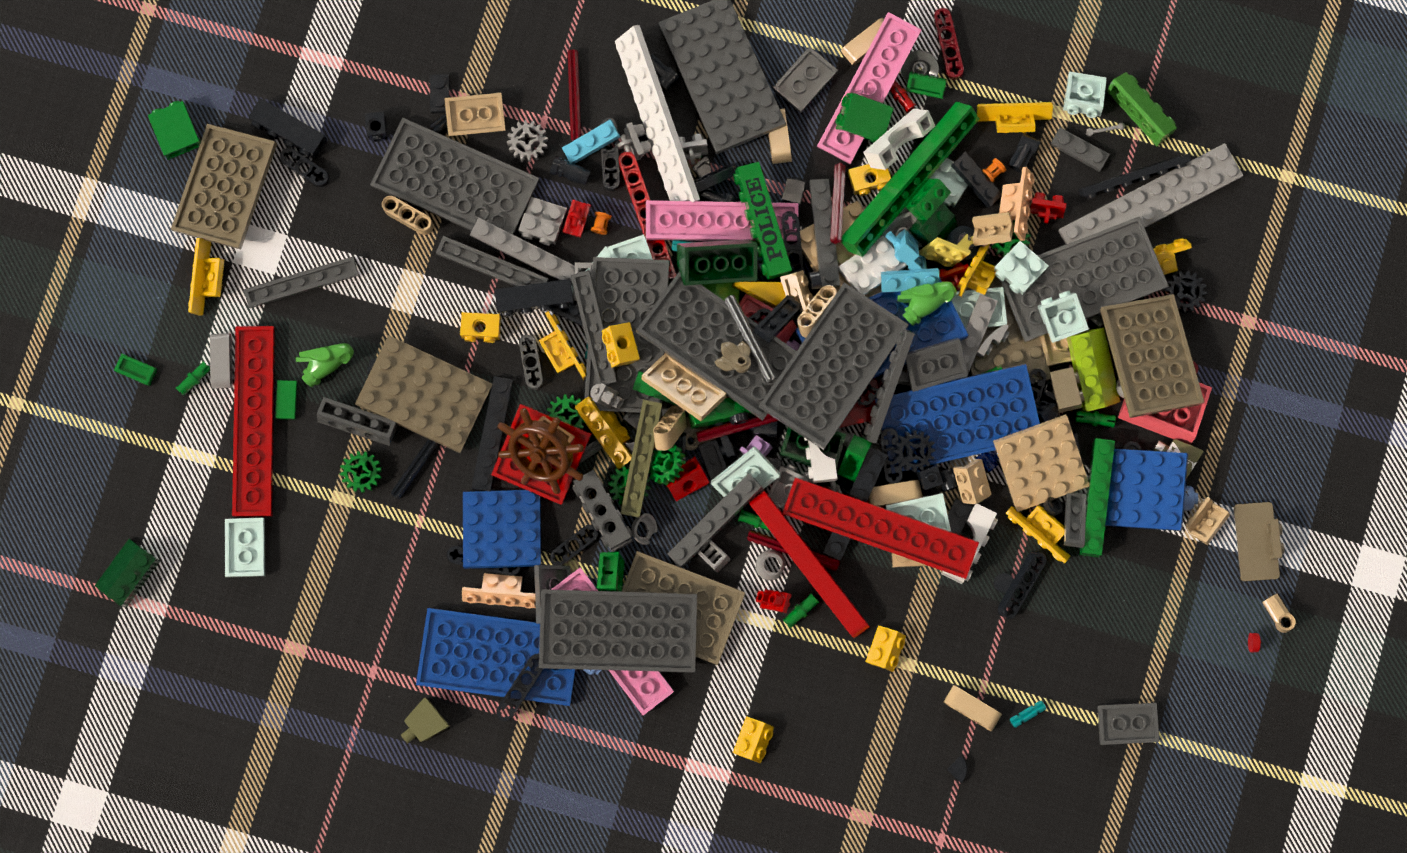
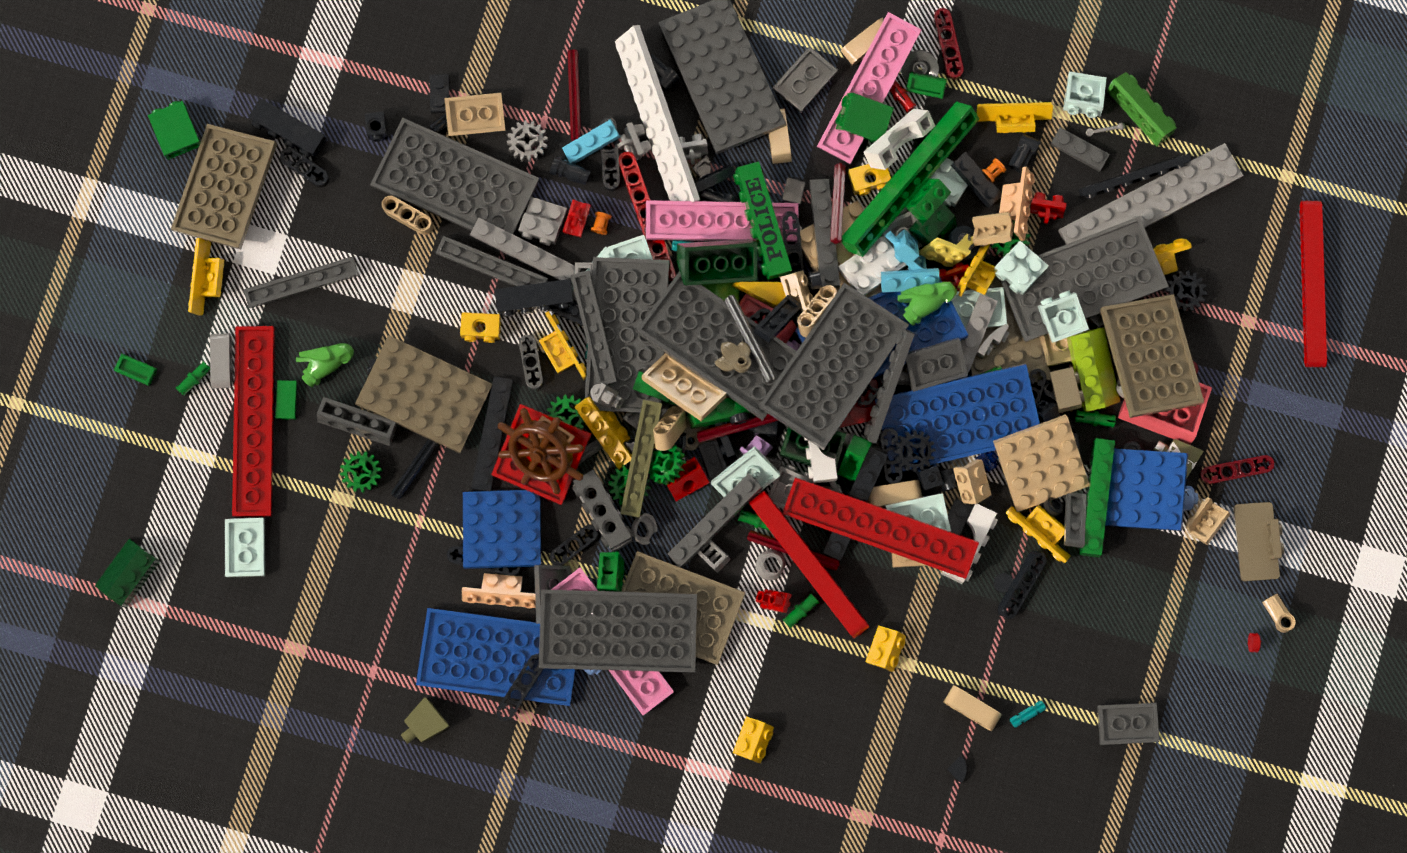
yellow brick [602,322,640,368] -> none
none -> dark red beam [1199,455,1274,485]
none -> red beam [1300,201,1327,367]

